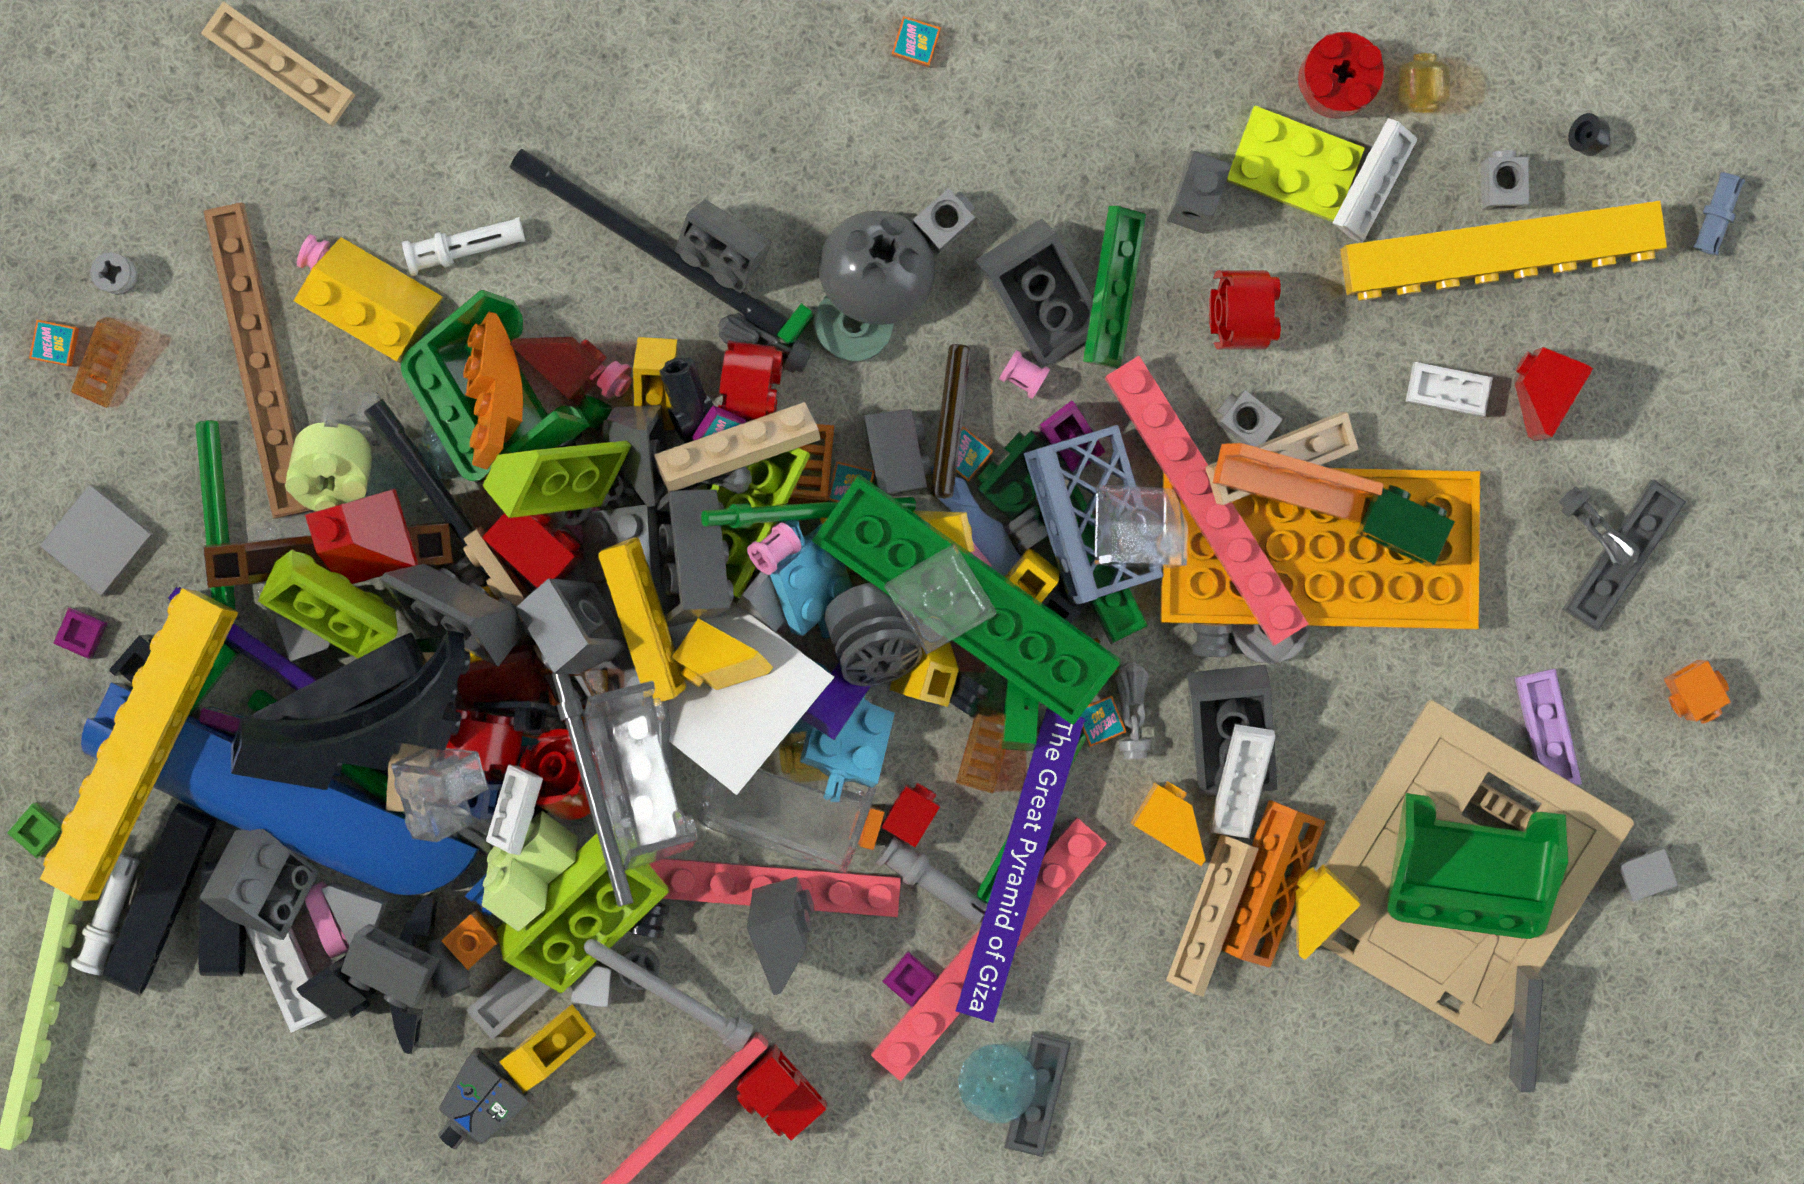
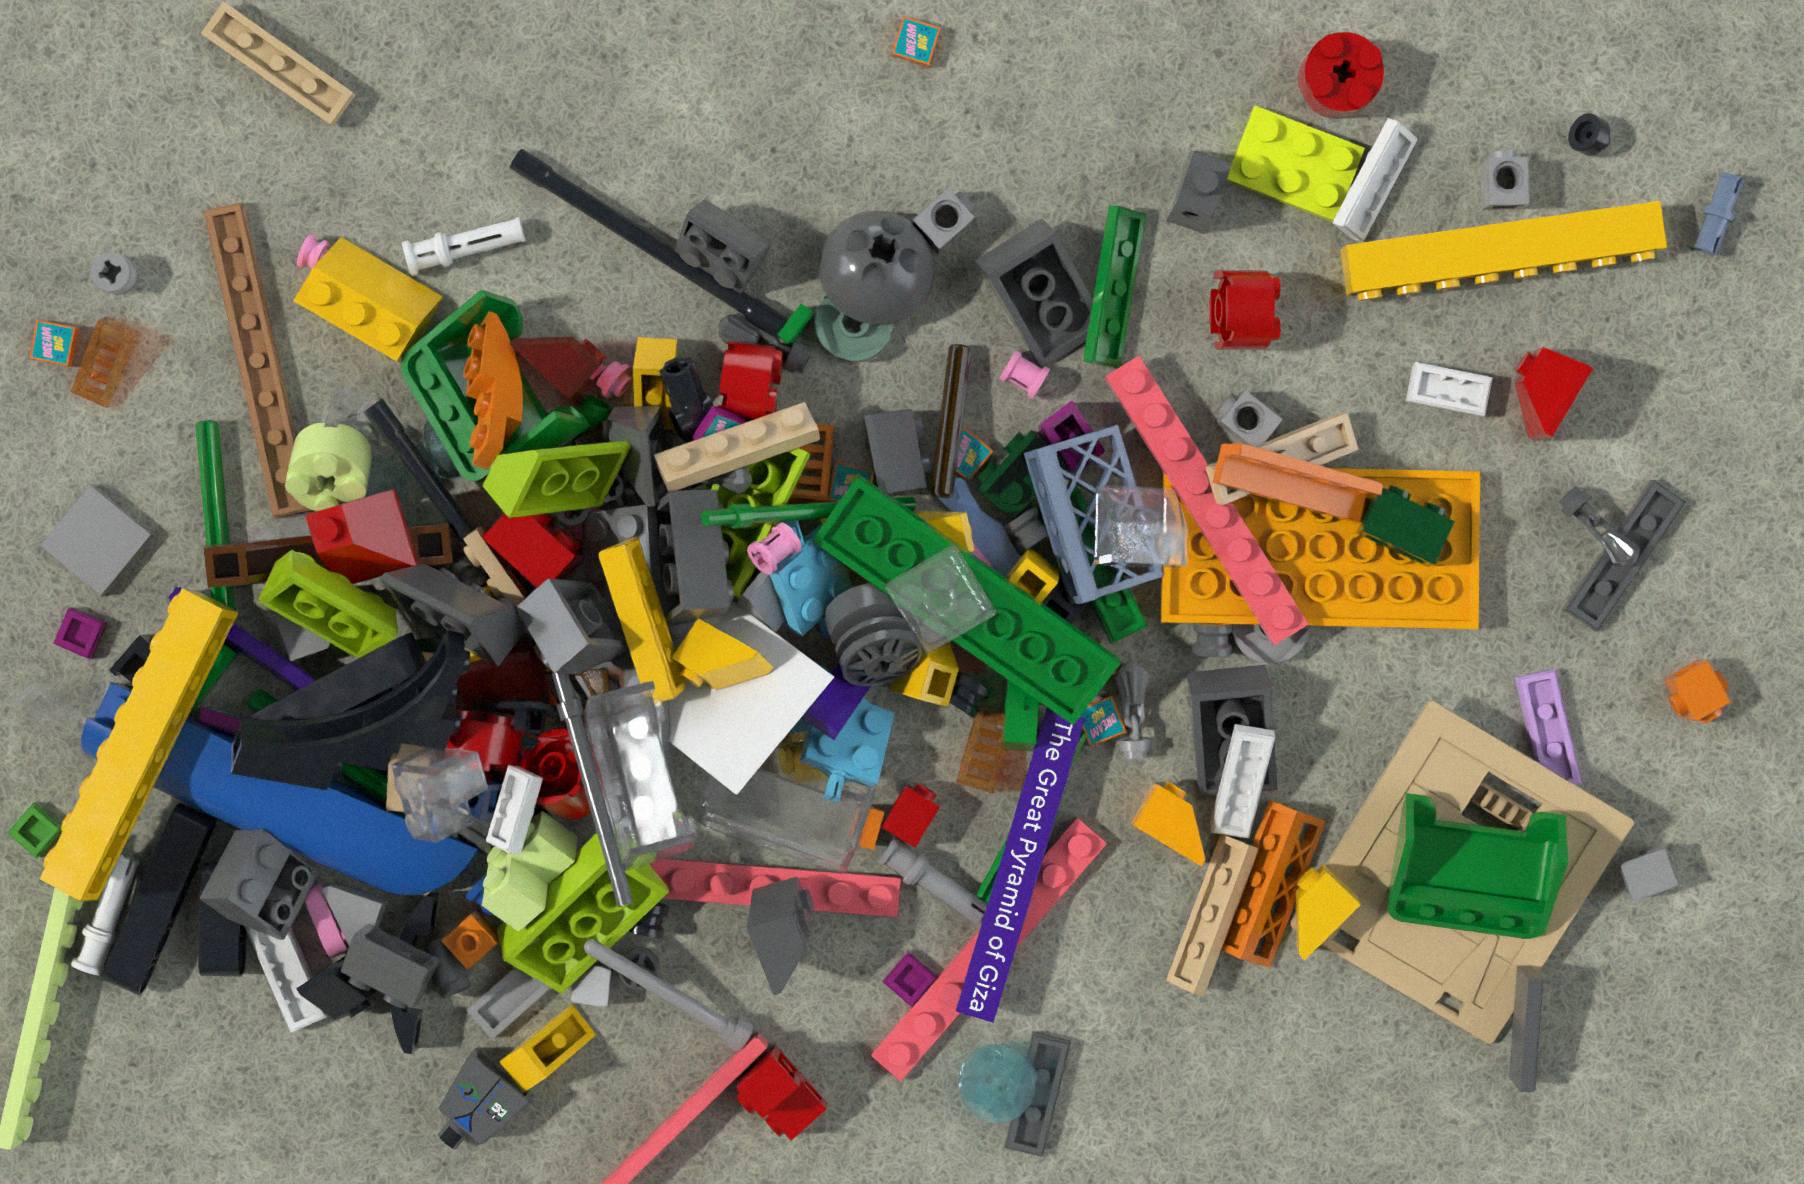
clear yellow head [1398,53,1450,113] -> none

